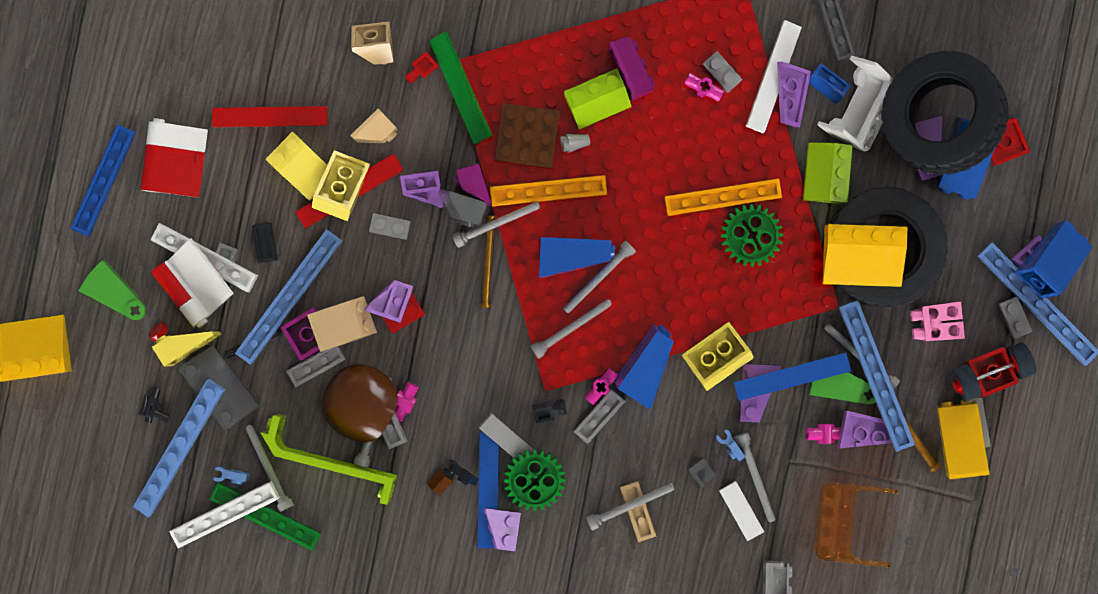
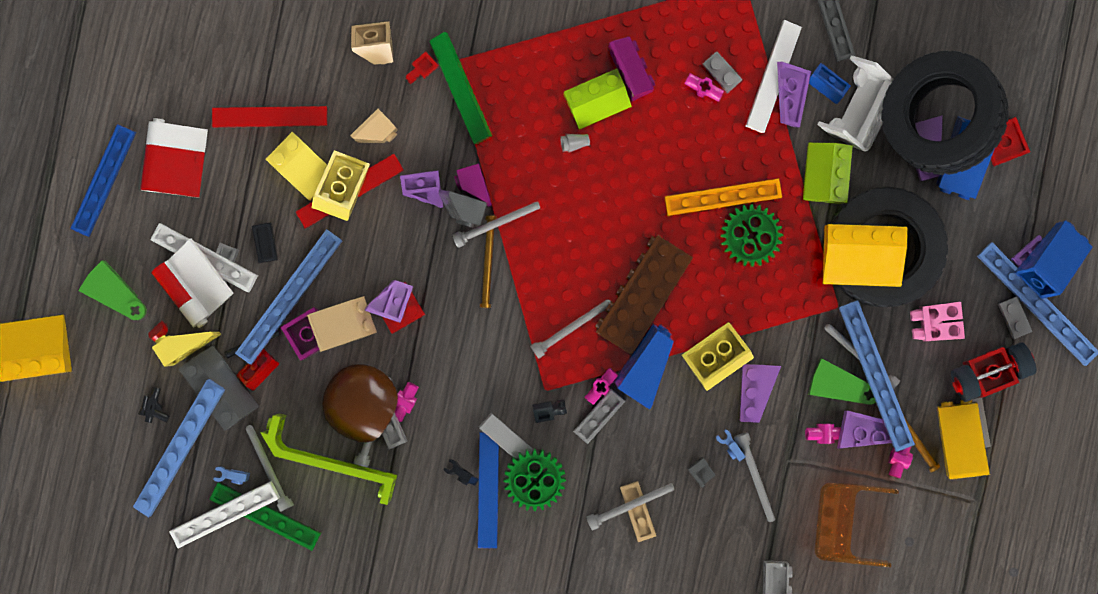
light grey tile [286,346,346,388] -> none
light grey plate [369,213,411,240] -> none
reddish brown slope [426,468,453,495] -> none
wing [483,508,521,551] -> none
light orange plate [490,175,607,207] -> none
reddish brown plate [495,103,560,169] -> none
blue slope [539,237,615,278] -> none
light grey piece [563,241,636,313] -> none
white tile [719,481,764,541] -> none
blue tile [733,353,851,401] -> none
none -> red slope [236,349,279,391]
none -> reddish brown bracket [595,235,693,355]
none -> dark pink axle [888,447,913,479]

